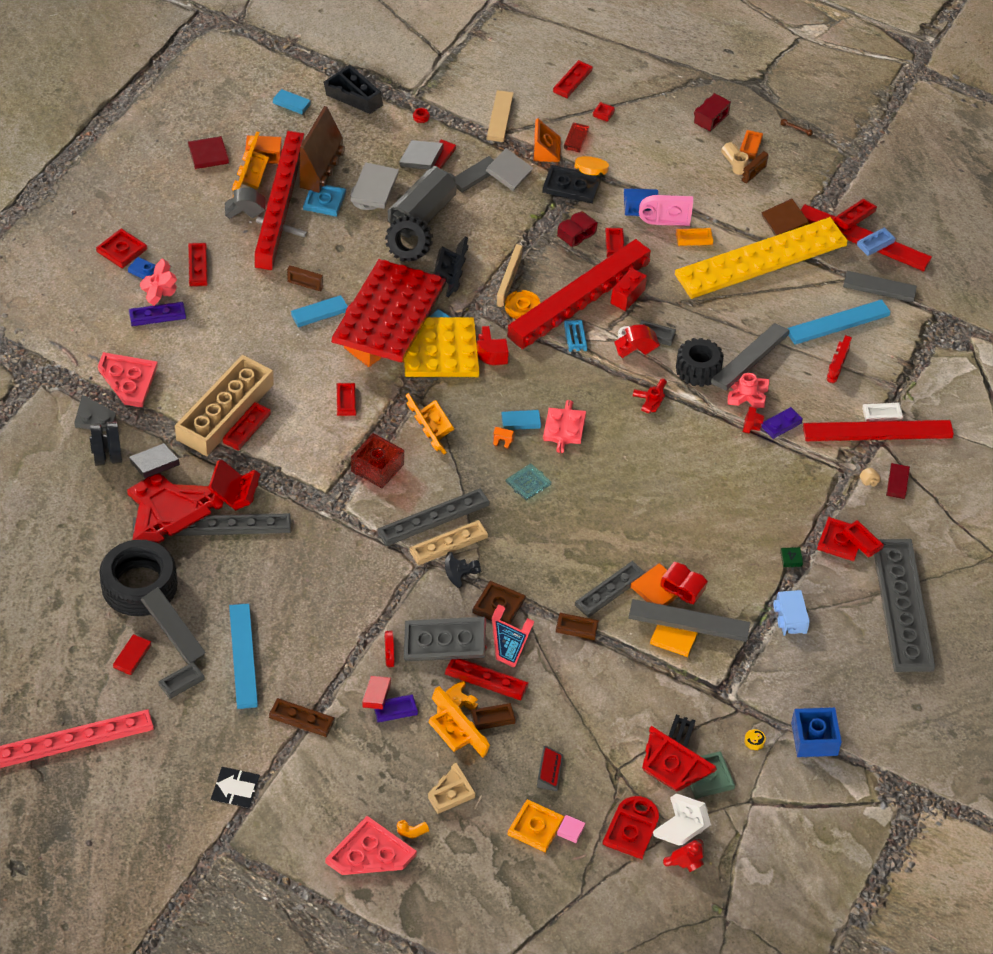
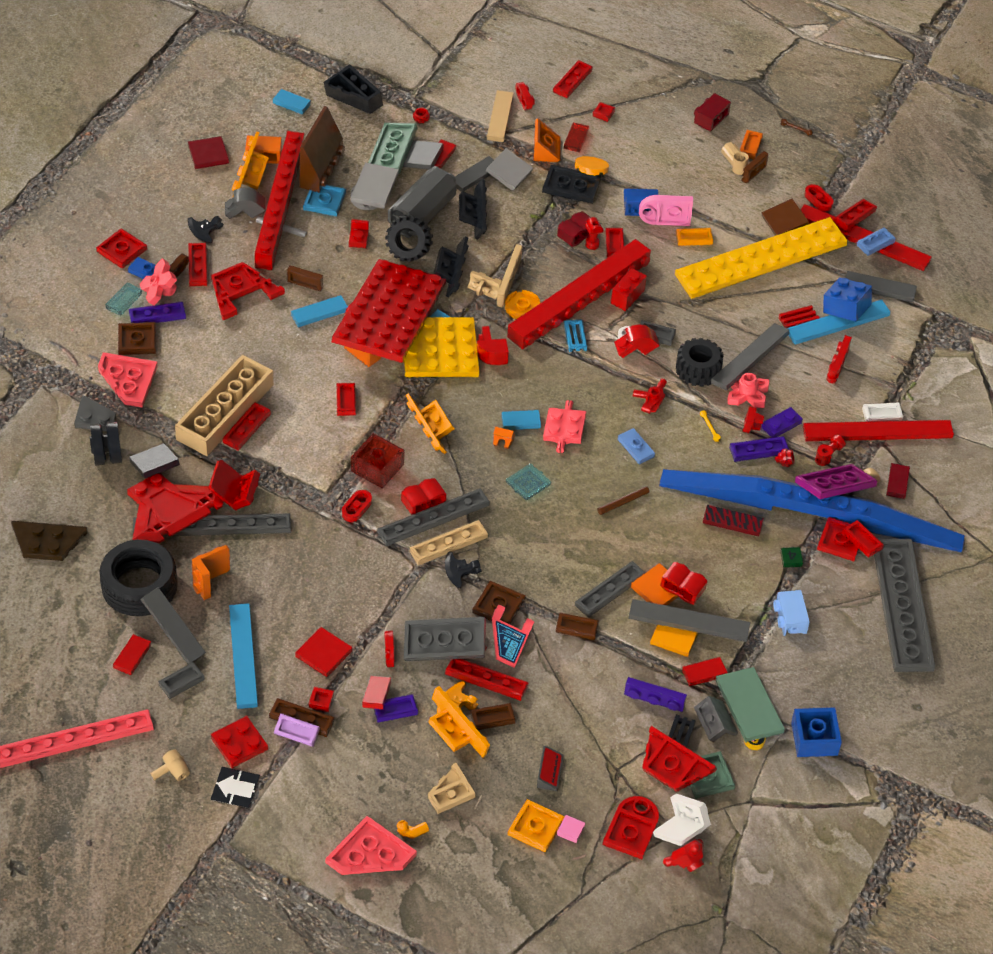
none -> dark brown wing [11,521,88,561]
none -> clear light blue tile [105,282,142,316]
none -> reddish brown tile [118,322,156,355]
none -> tan piece [150,749,190,781]
none -> reddish brown tile [169,253,189,278]
none -> black piece [188,216,224,243]
none -> orange bracket [192,545,230,600]
none -> red wing [211,262,285,321]
none -> red plate [211,716,268,768]
none -> lavender tile [274,714,320,747]
none -> red tile [295,627,352,677]
none -> red plate [309,687,334,712]
none -> red plate [342,490,372,522]
none -> red bracket [349,219,369,248]
none -> sand green tile [368,123,418,174]
none -> red brick [401,478,447,515]
none -> black bracket [459,179,487,240]
none -> tan hips [467,271,502,299]
none -> red plate [515,82,535,110]
none -> red leg [584,217,604,250]
none -> reddish brown bar [597,486,650,515]
none -> medium blue plate [618,428,655,464]
none -> dark purple plate [624,677,687,712]
none -> blue wedge [659,469,965,552]
none -> red tile [682,657,728,687]
none -> flat silver panel [694,696,738,742]
none -> yellow hinge [700,410,721,442]
none -> dark red tile [703,505,764,537]
none -> sand green tile [716,667,785,743]
none -> dark purple tile [729,436,789,462]
none -> red plate [774,448,795,467]
none -> red tile [779,305,820,328]
none -> magenta tile [795,464,877,499]
none -> red plate [804,184,834,212]
none -> red leg [815,435,846,466]
none -> blue brick [823,277,872,322]

